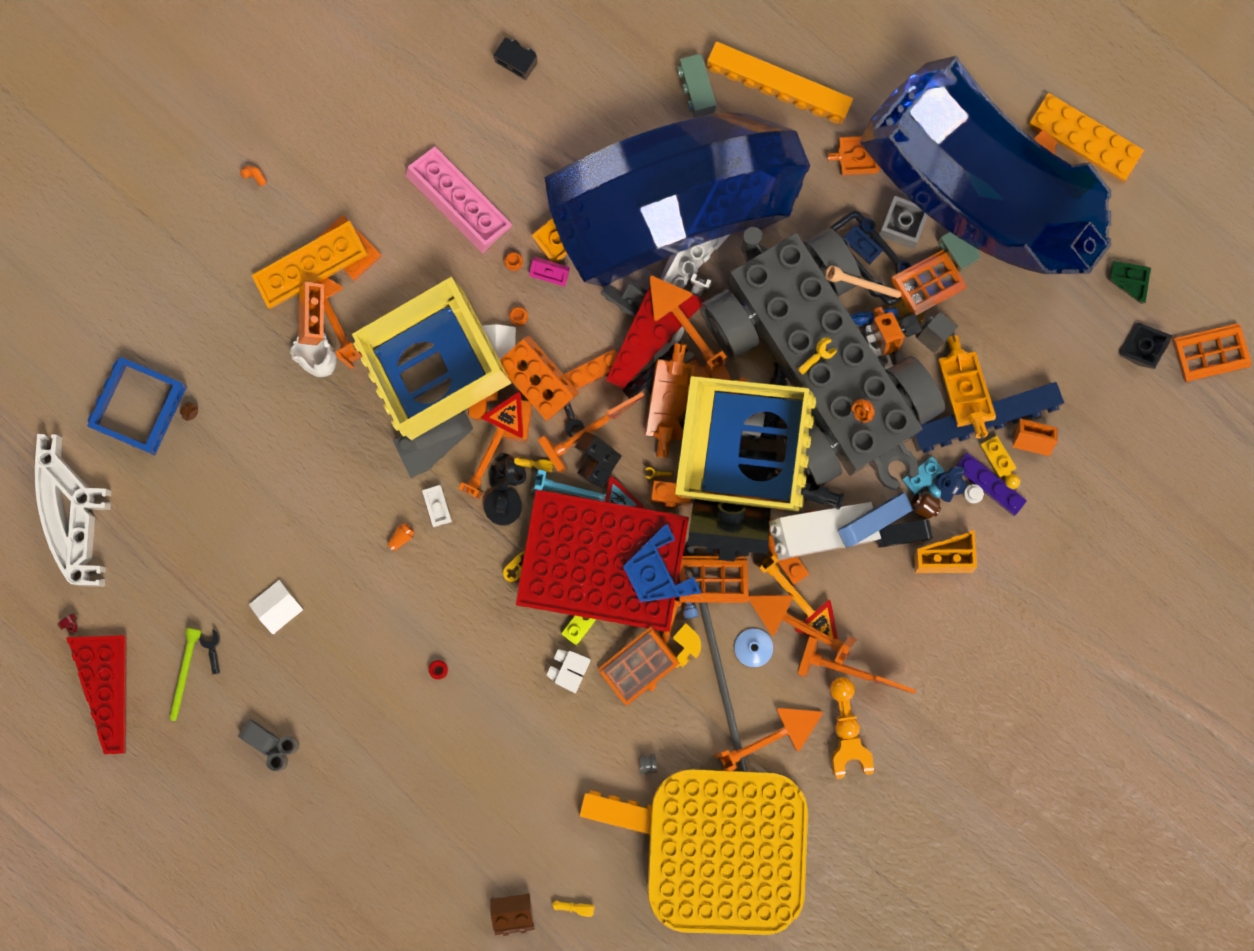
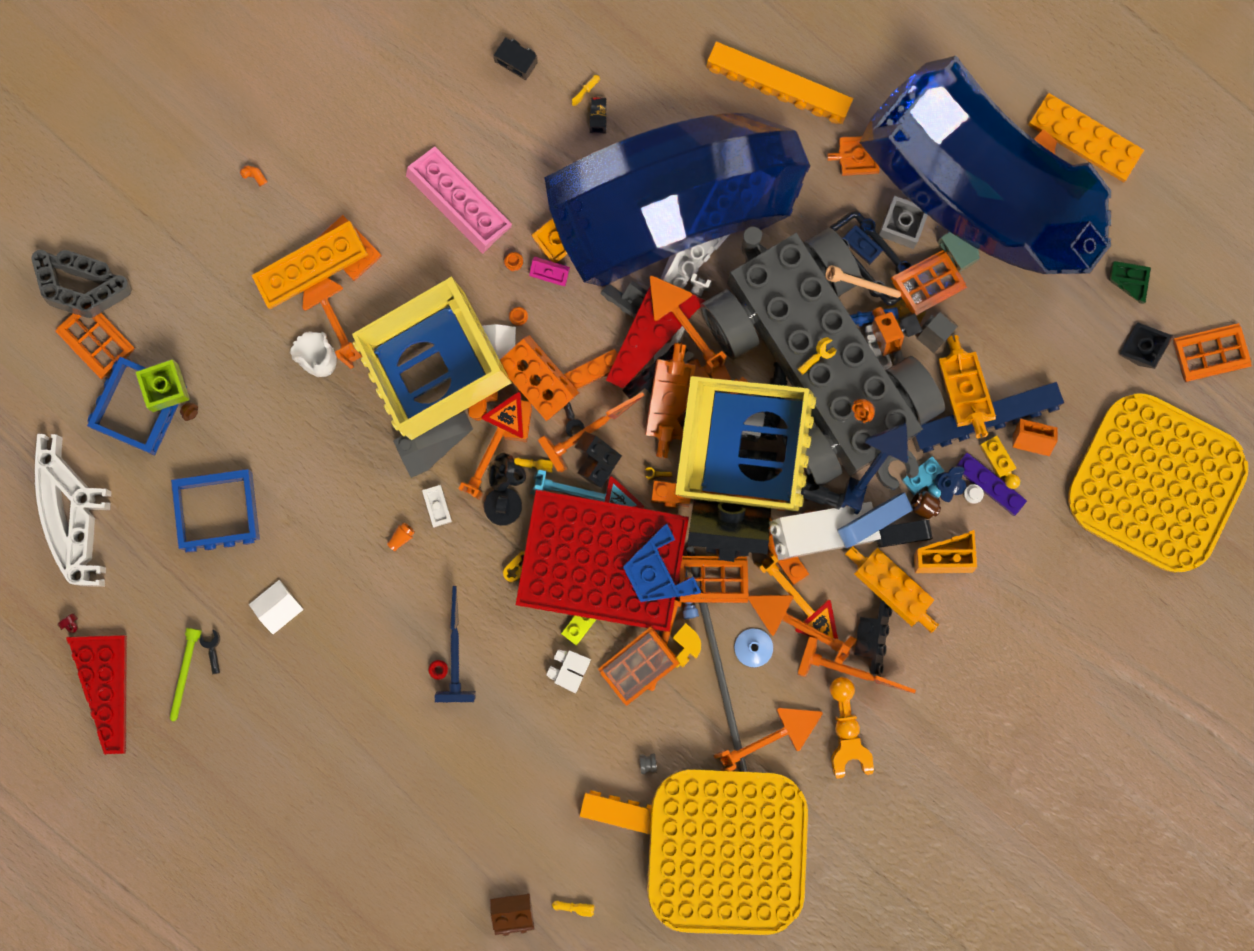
dark grey piece [238,719,299,771] -> none
orange brick [298,282,324,346] -> none
sand green brick [677,54,717,117] -> none
none -> dark grey piece [31,250,132,318]
none -> orange piece [55,304,136,380]
none -> lime brick [135,359,190,412]
none -> blue window [171,469,260,553]
none -> dark blue piece [435,586,476,702]
none -> yellow piece [572,75,600,106]
none -> black leg [589,97,606,133]
none -> dark blue piece [841,423,909,515]
none -> light orange plate [844,546,939,633]
none -> black bracket [854,600,892,677]
none -> yellow plate [1068,394,1248,573]

